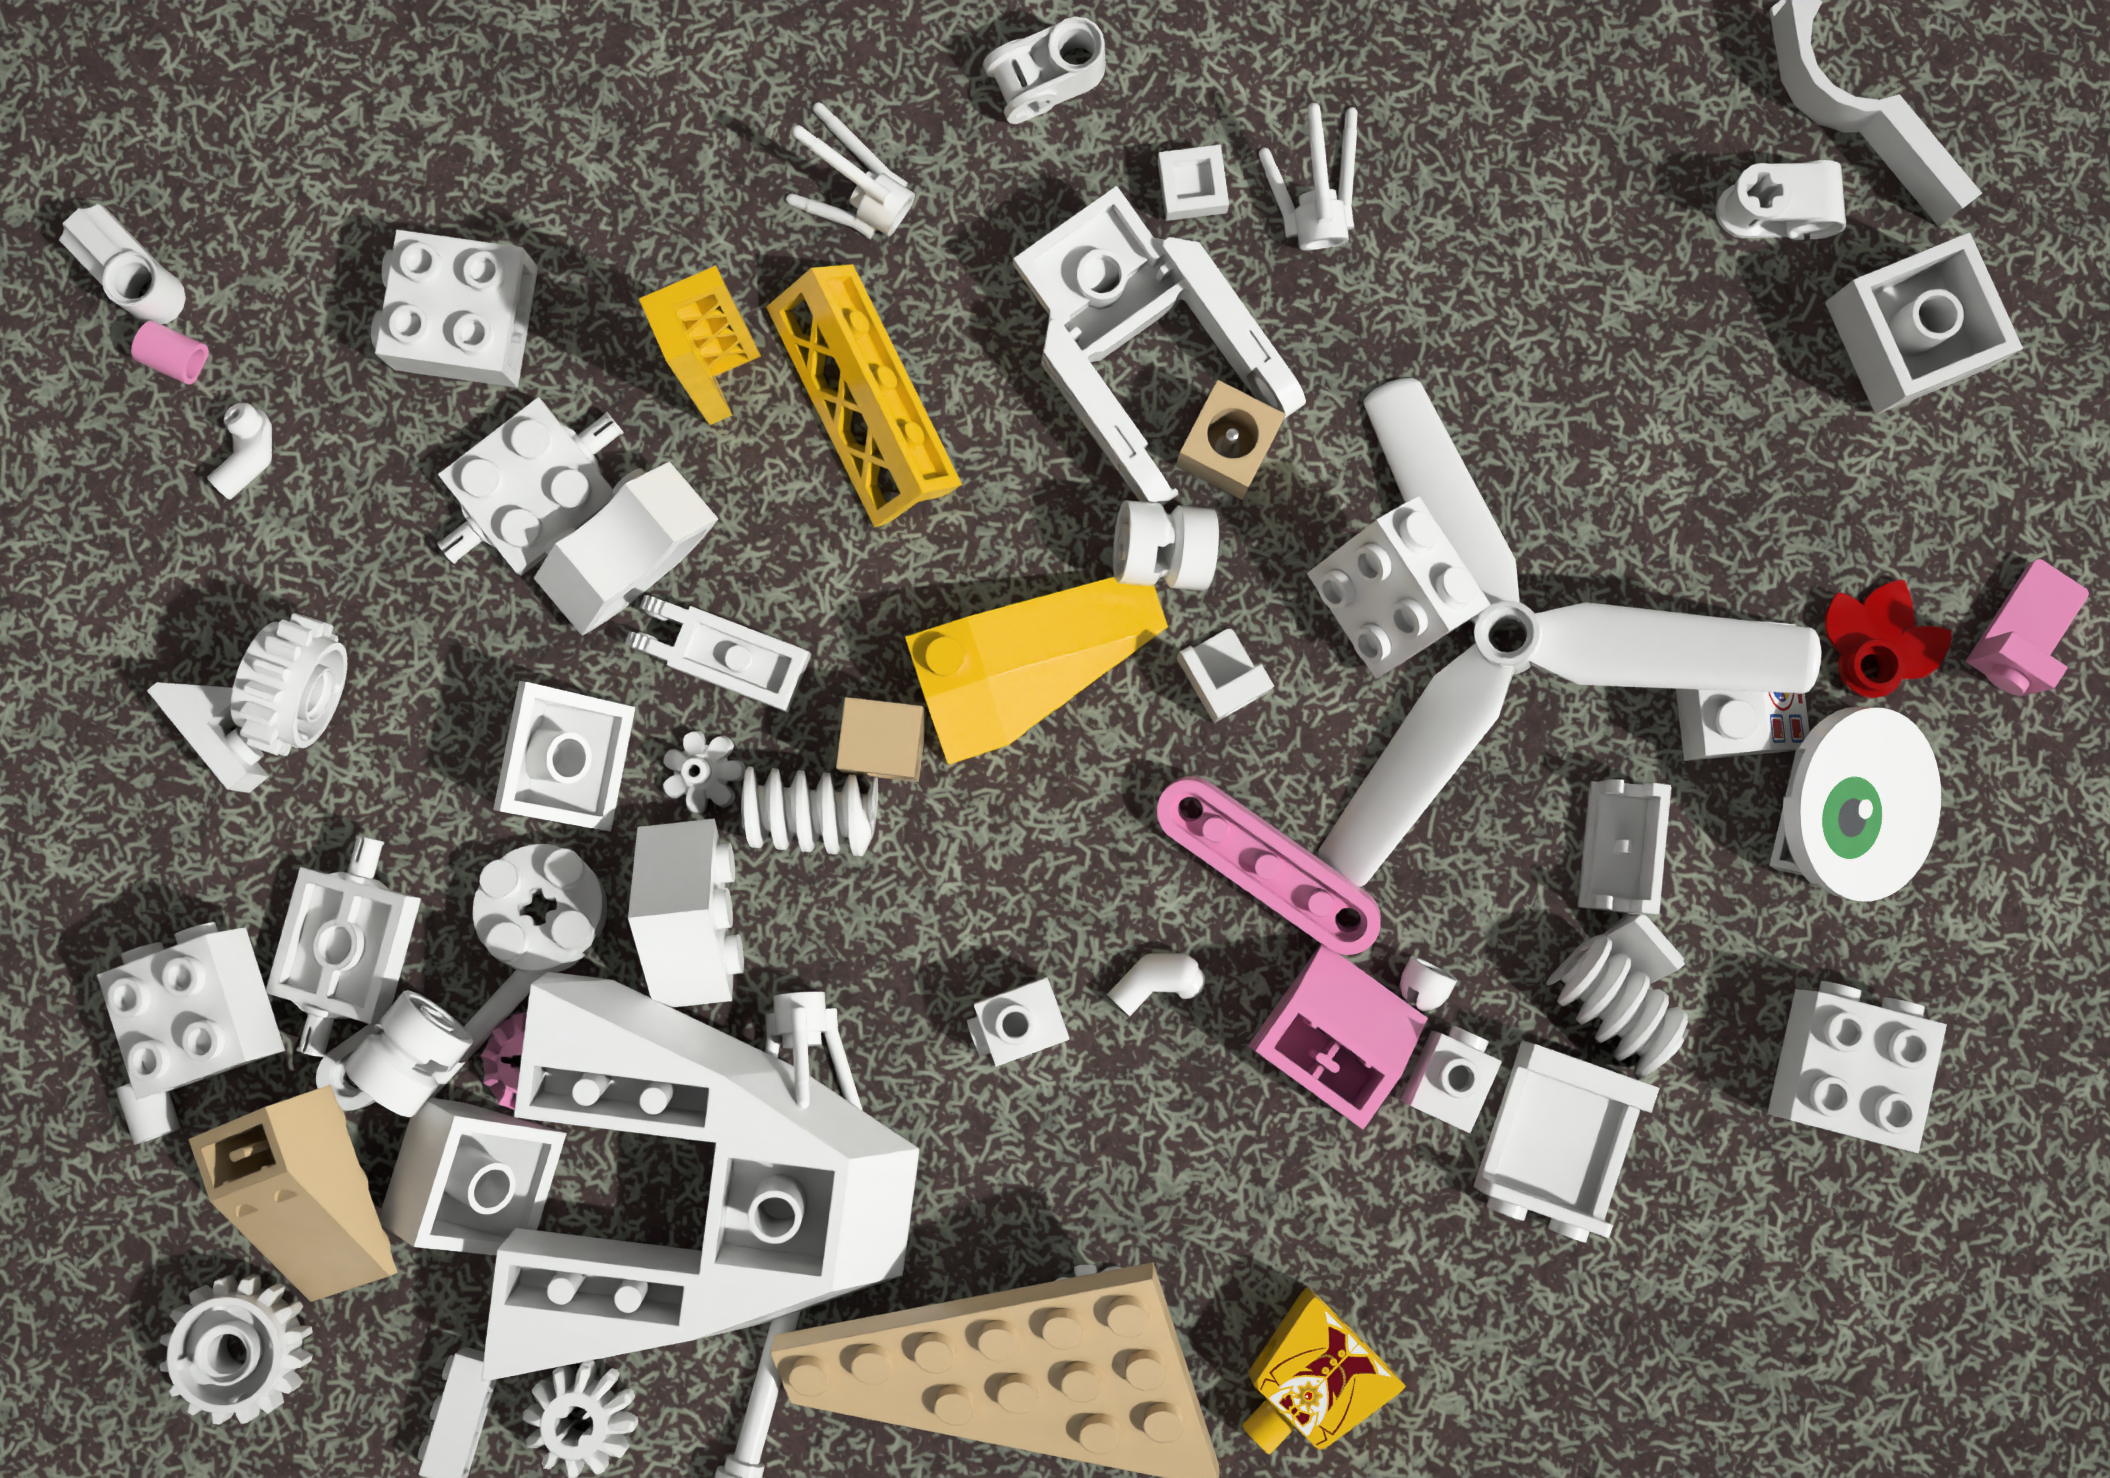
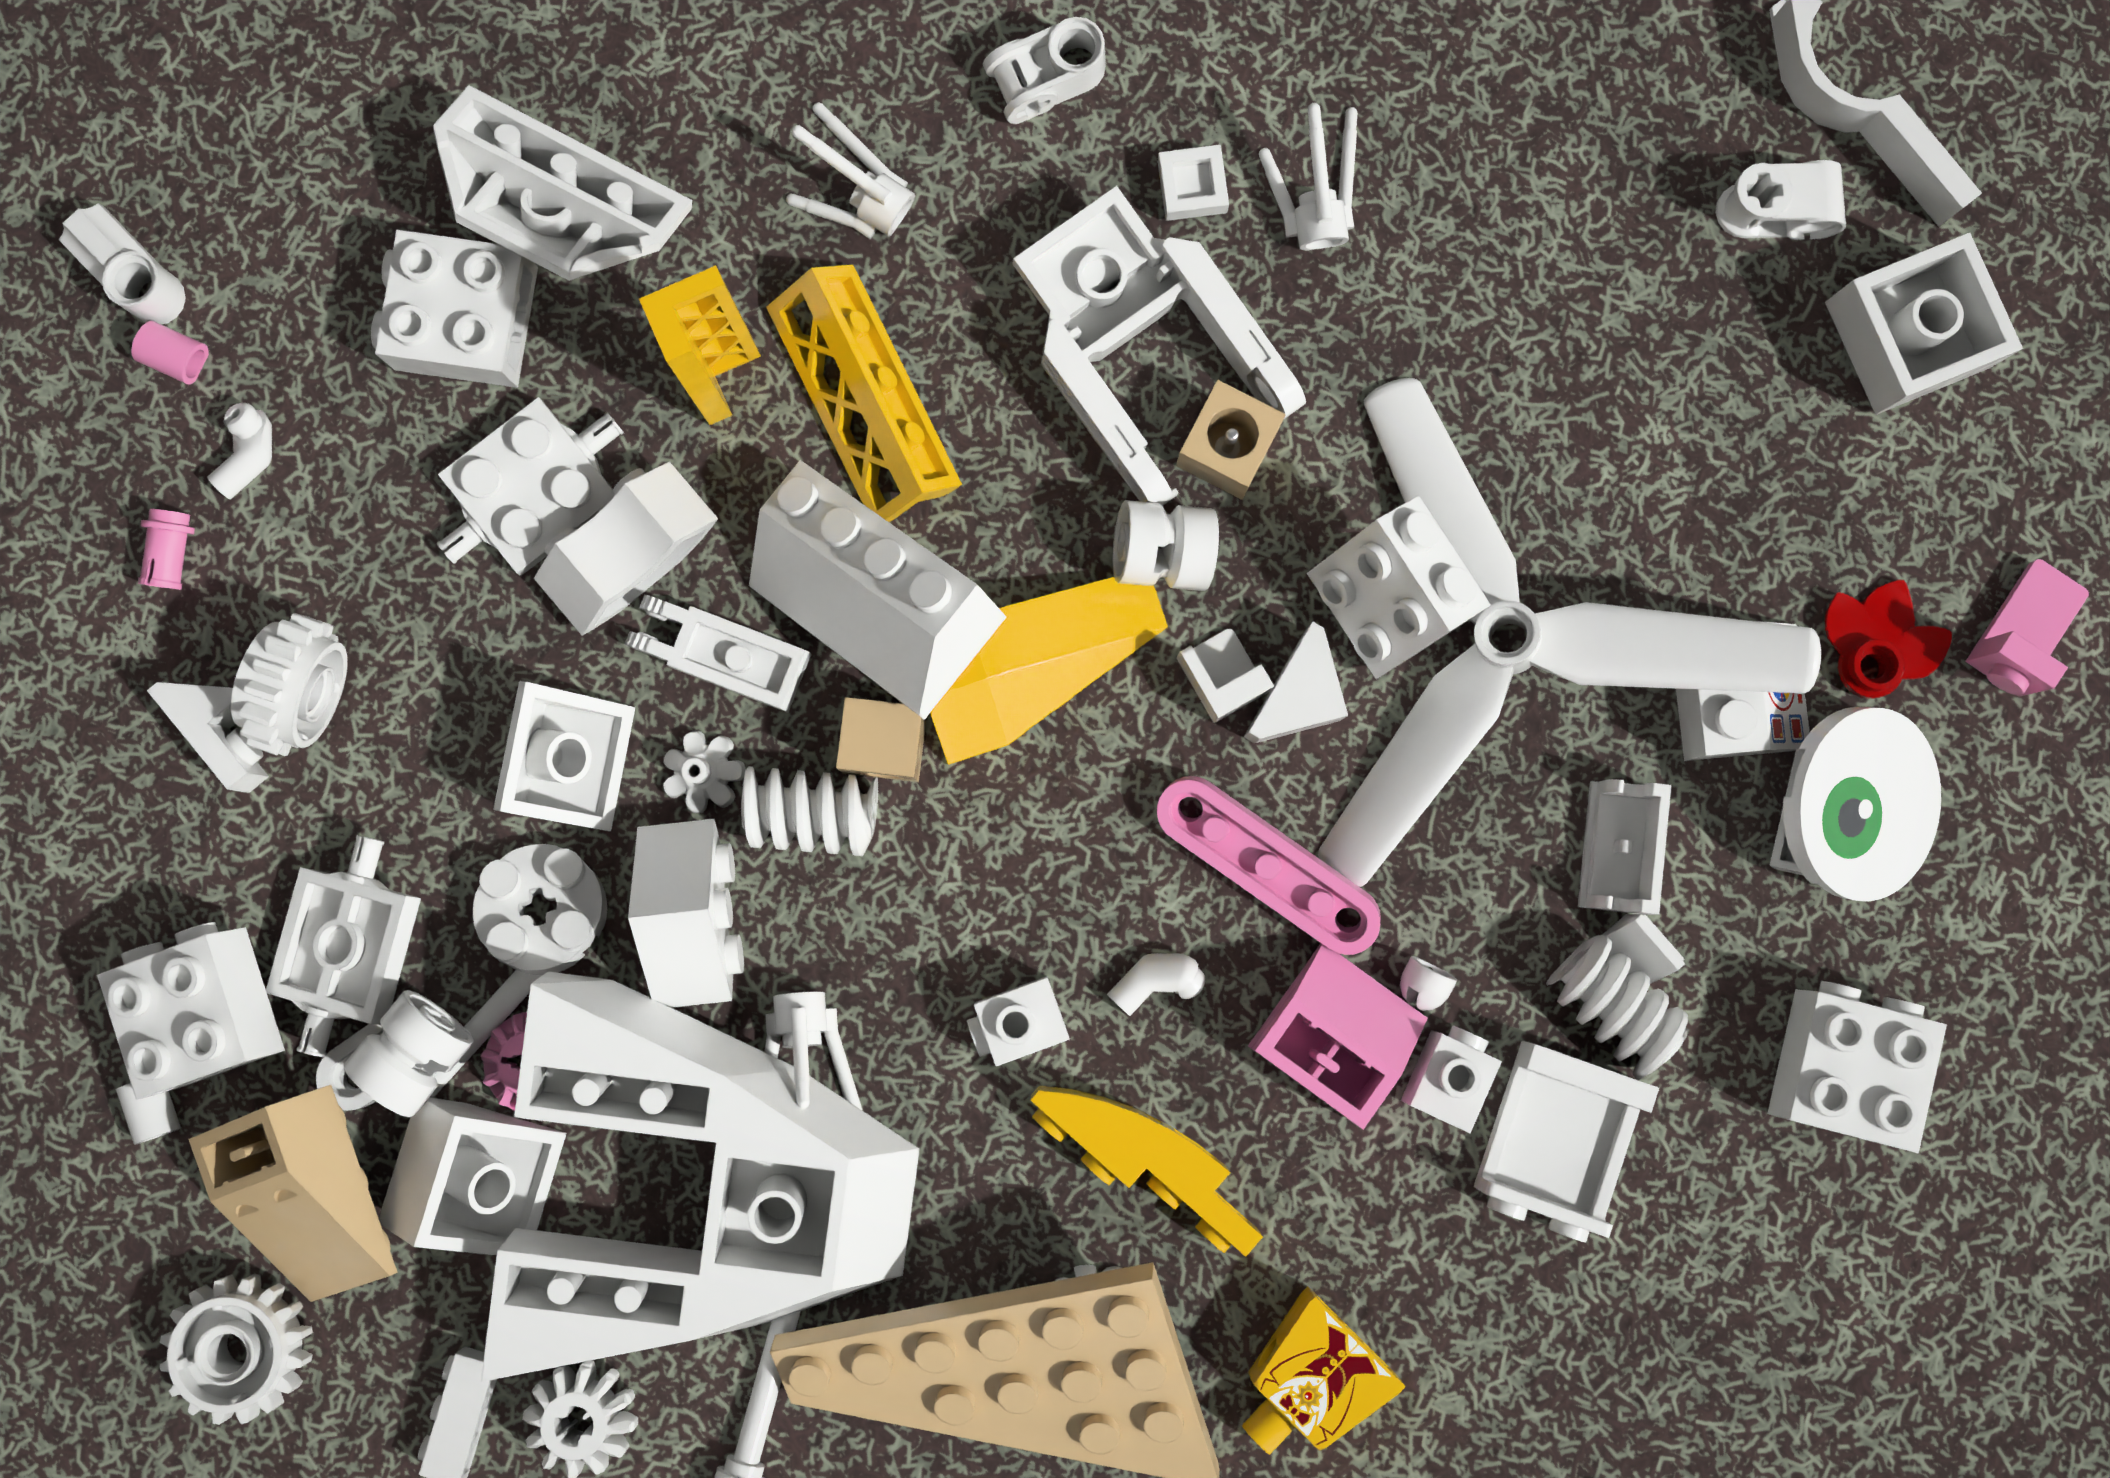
none -> bright pink pin [138,509,195,590]
none -> white wedge [433,85,692,281]
none -> white slope [749,460,1006,720]
none -> yellow slope [1030,1086,1263,1257]
none -> white slope [1244,622,1348,744]

